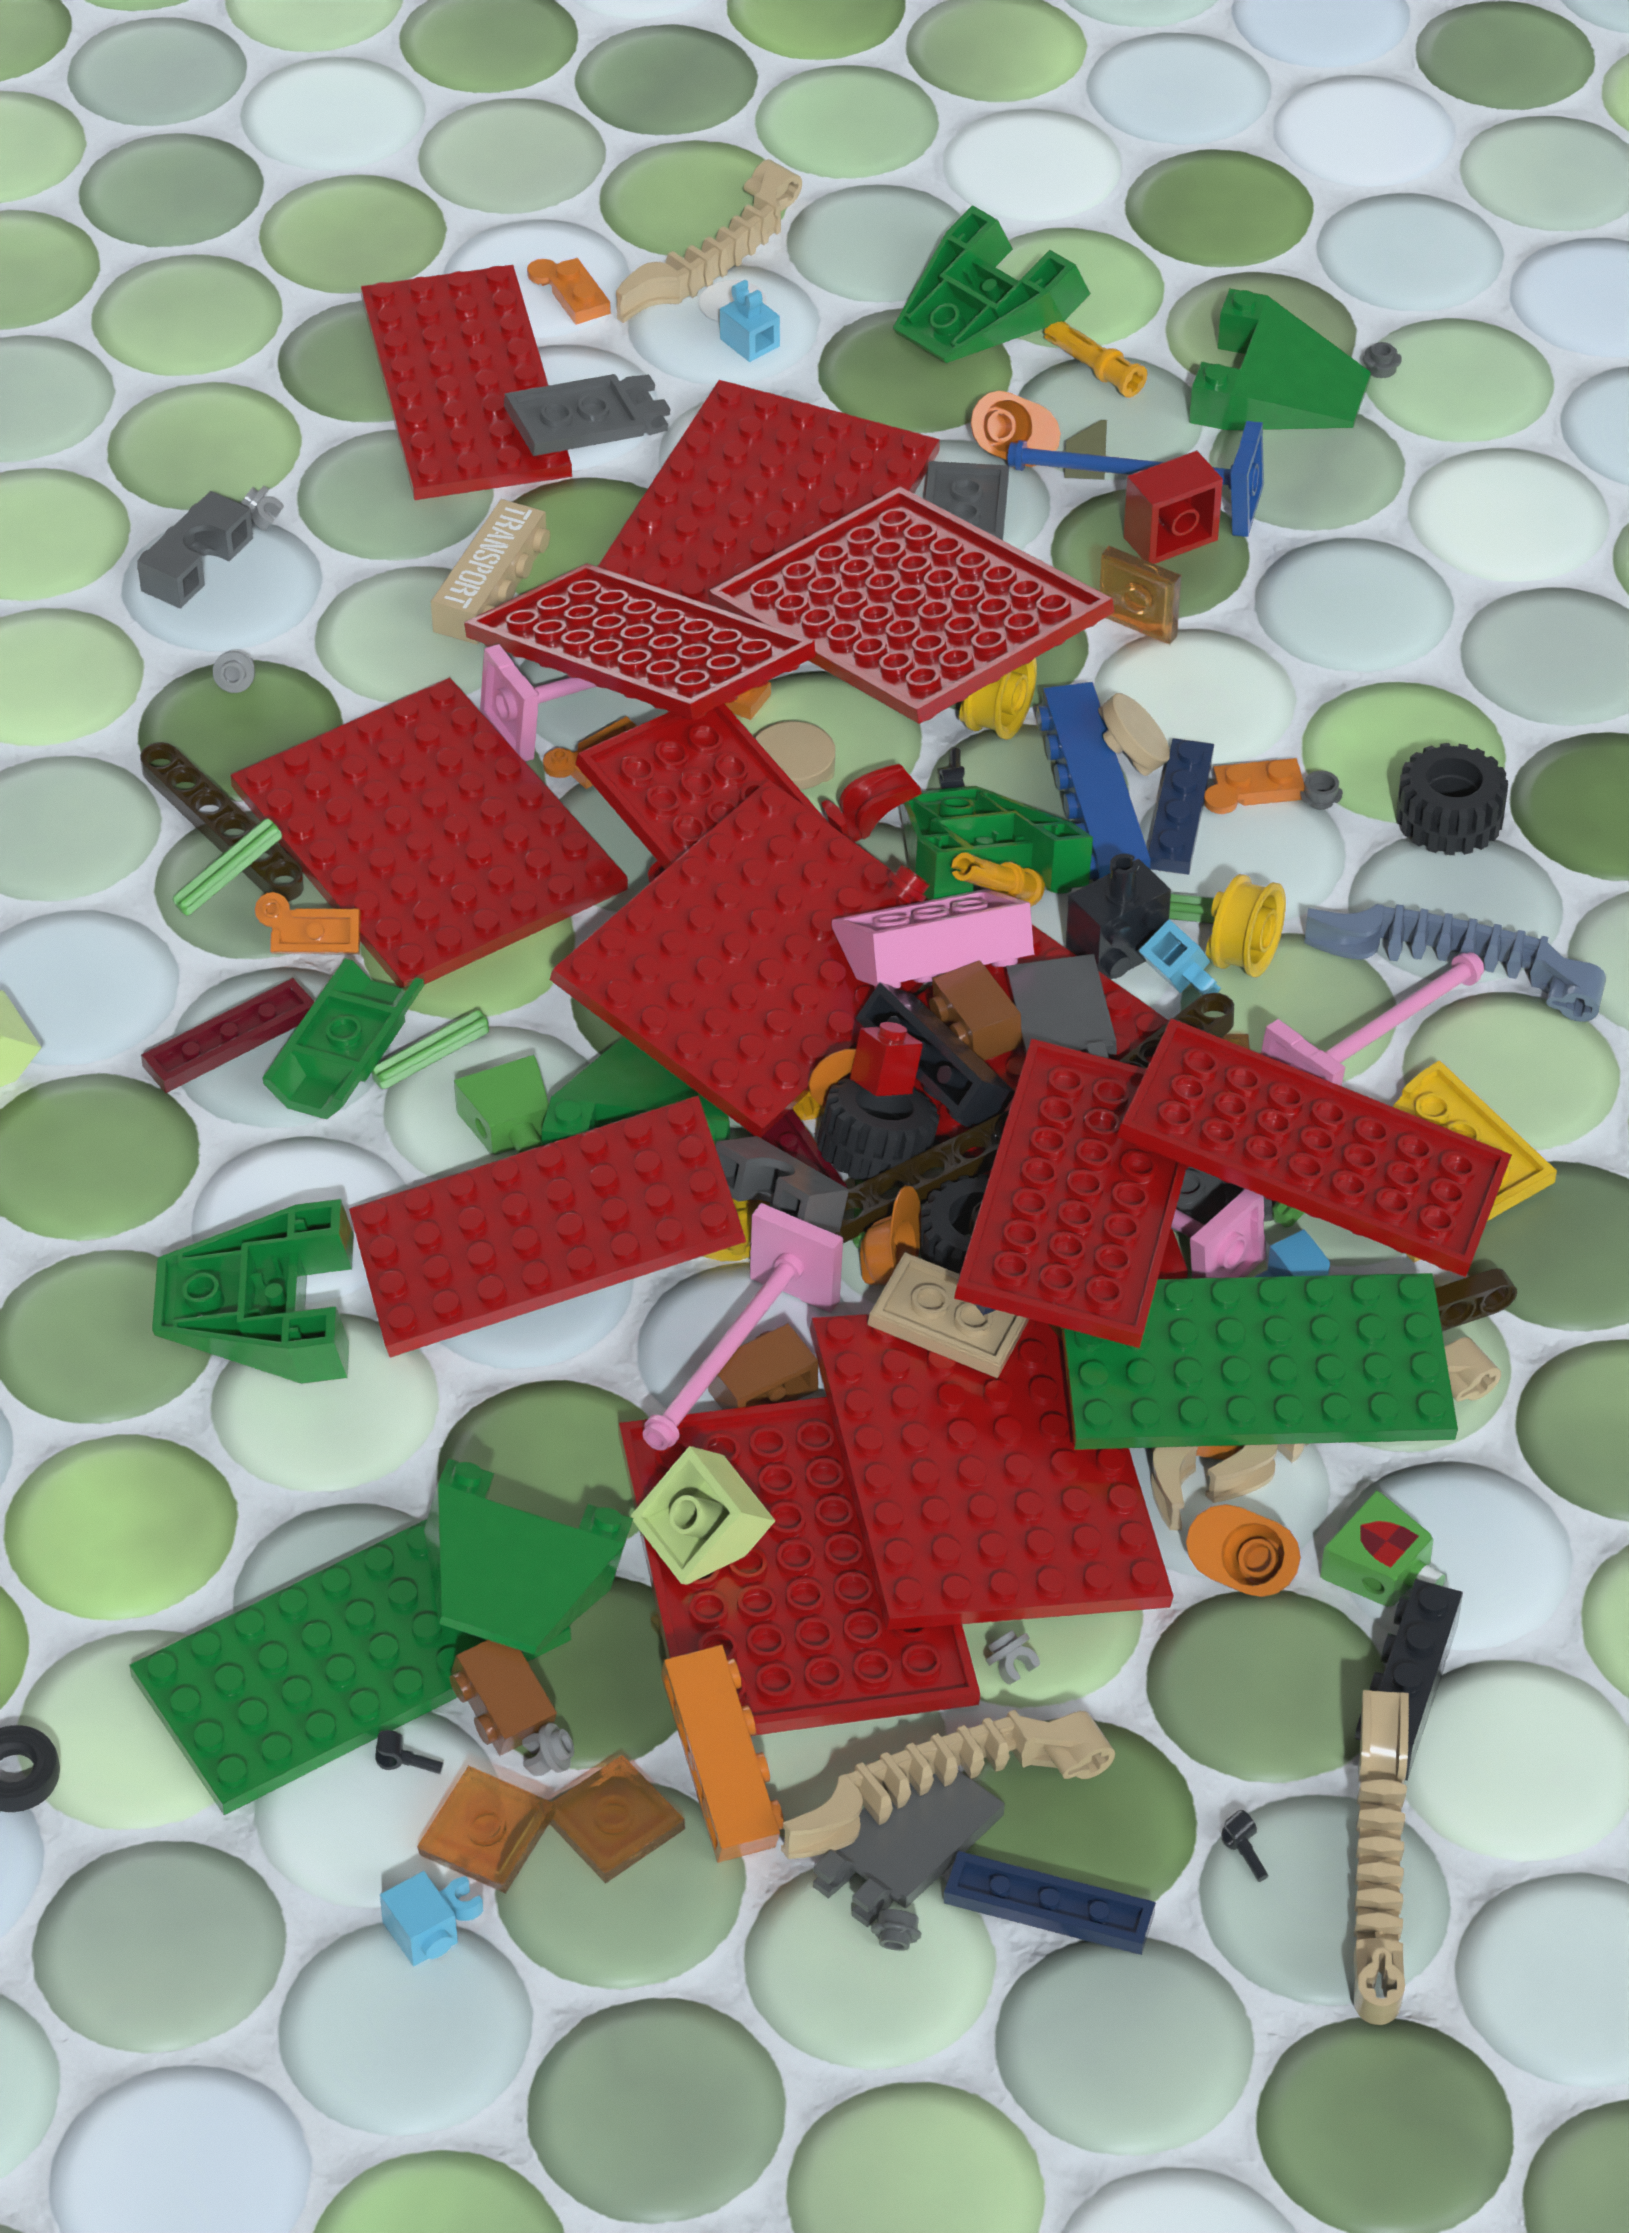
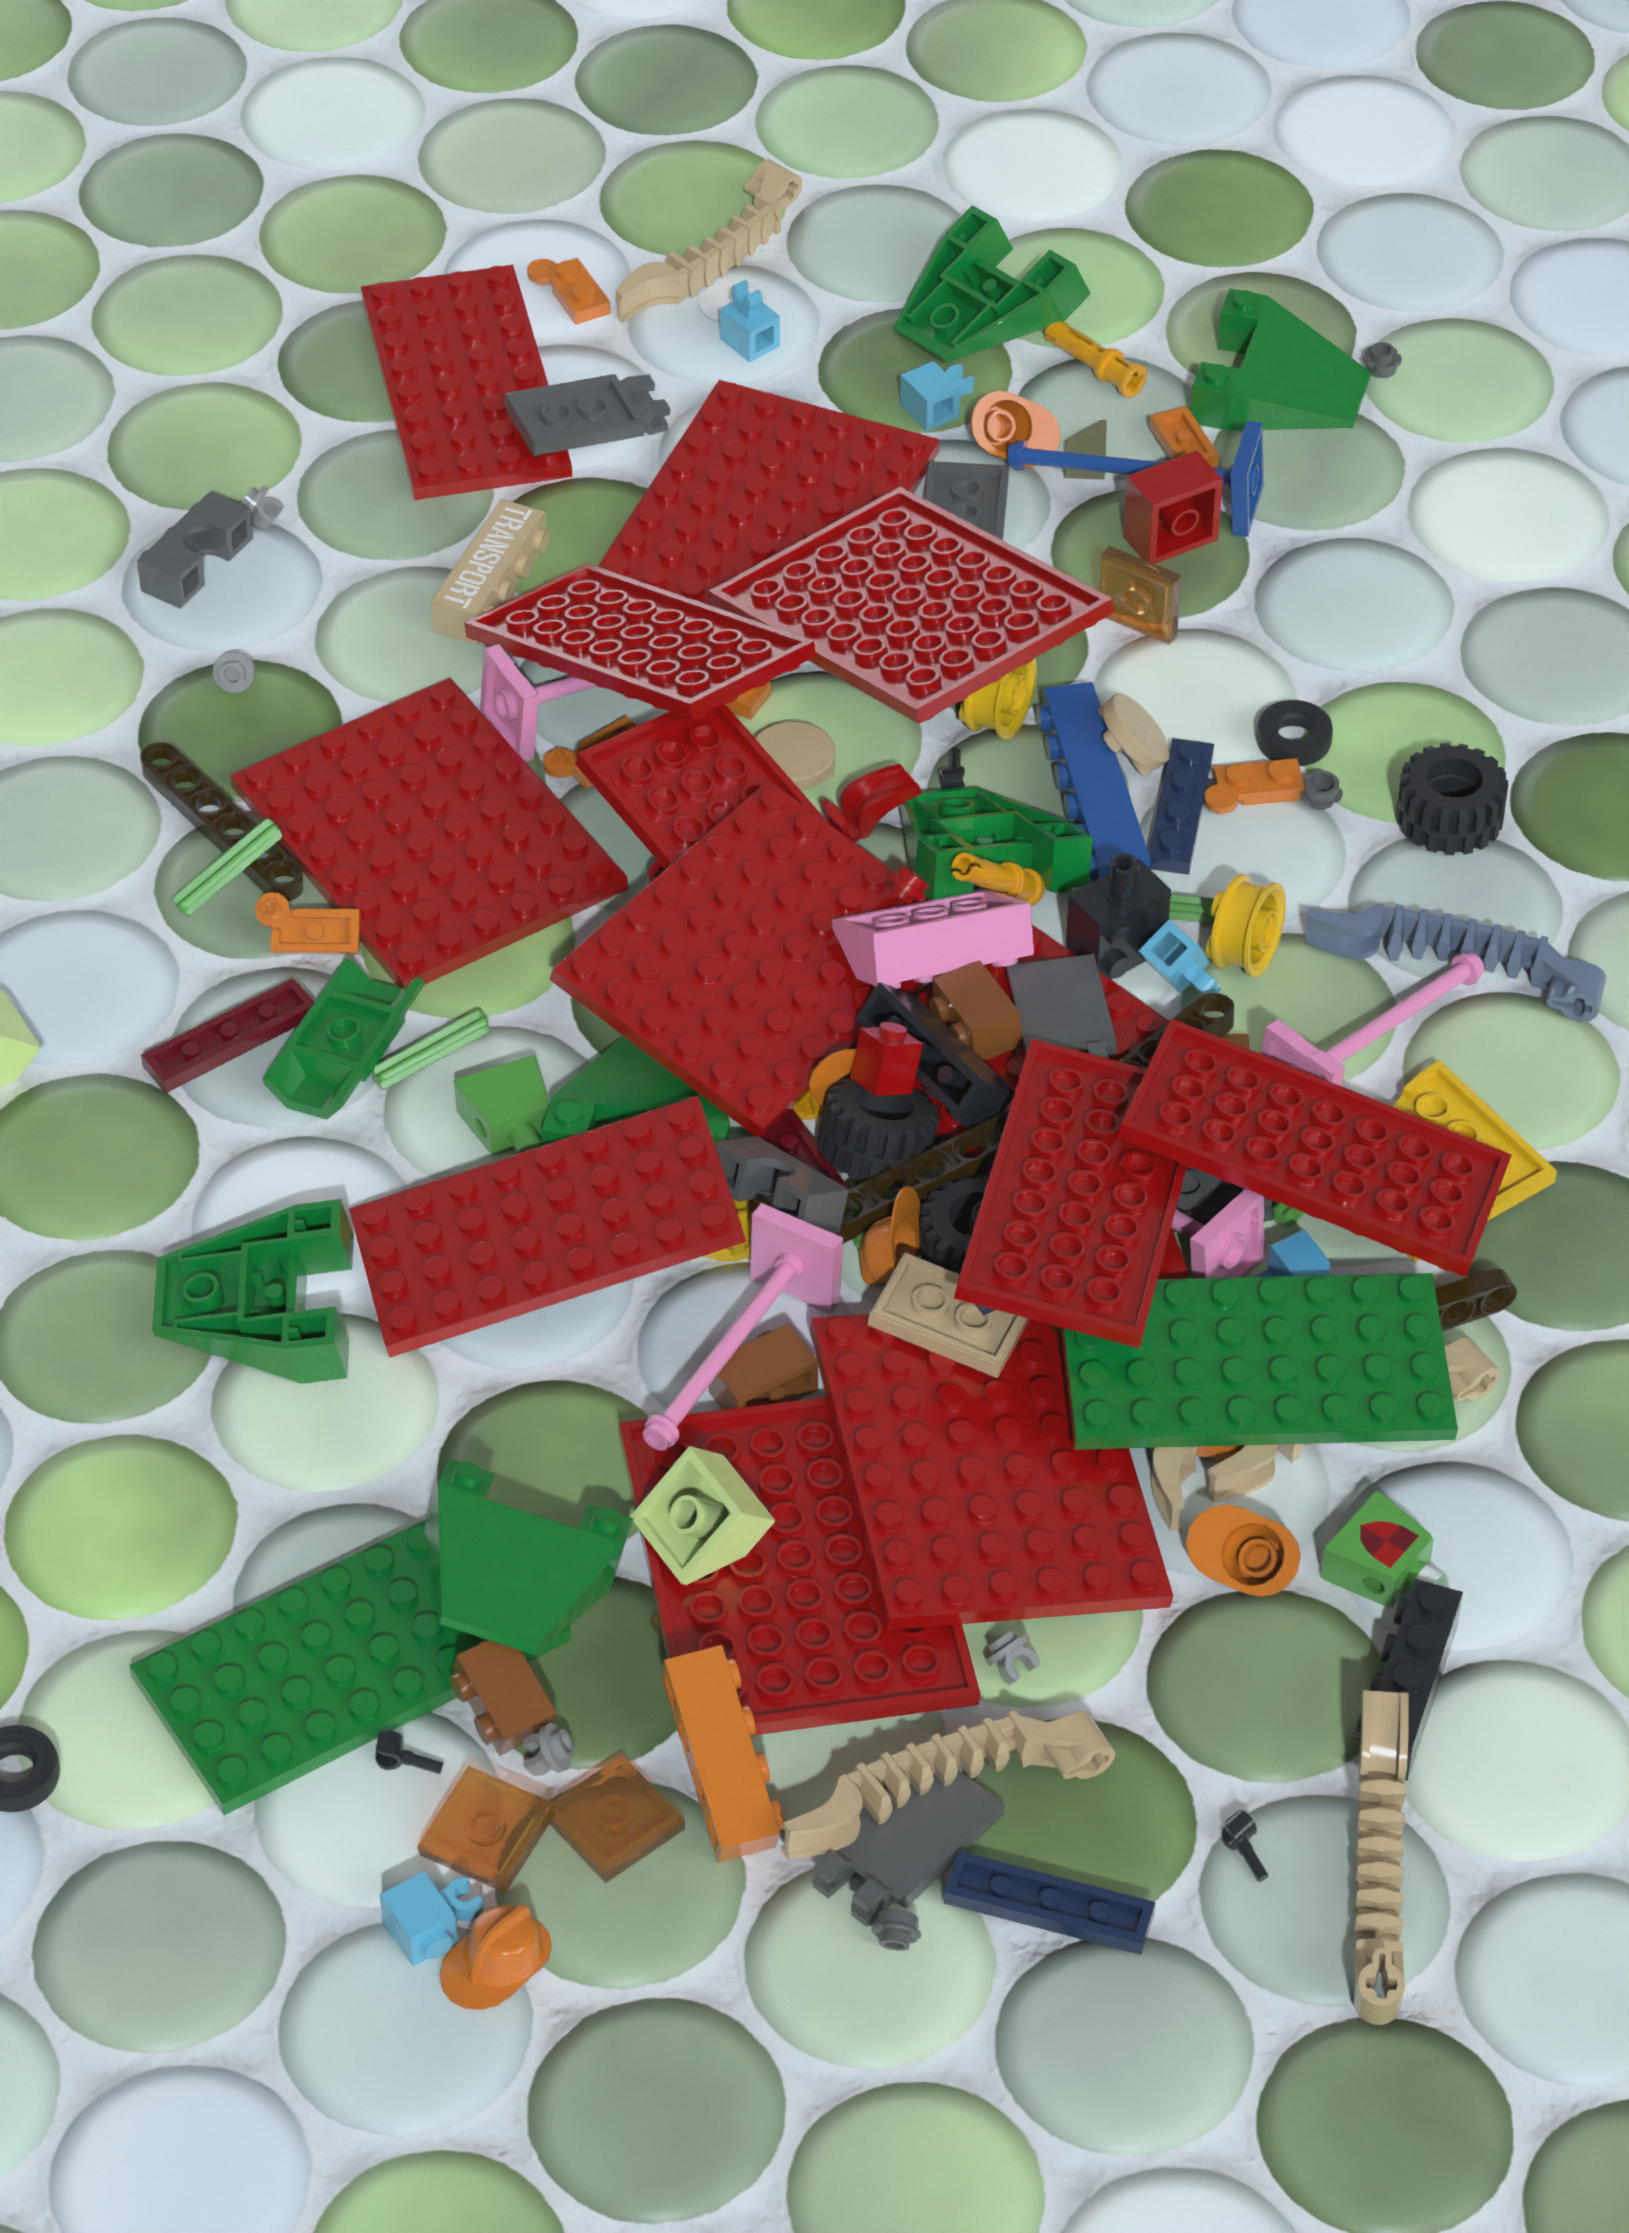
none -> orange piece [439,1904,552,2010]
none -> medium azure brick [900,361,975,432]
none -> orange hinge [1149,406,1219,468]
none -> black tyre [1256,700,1333,766]

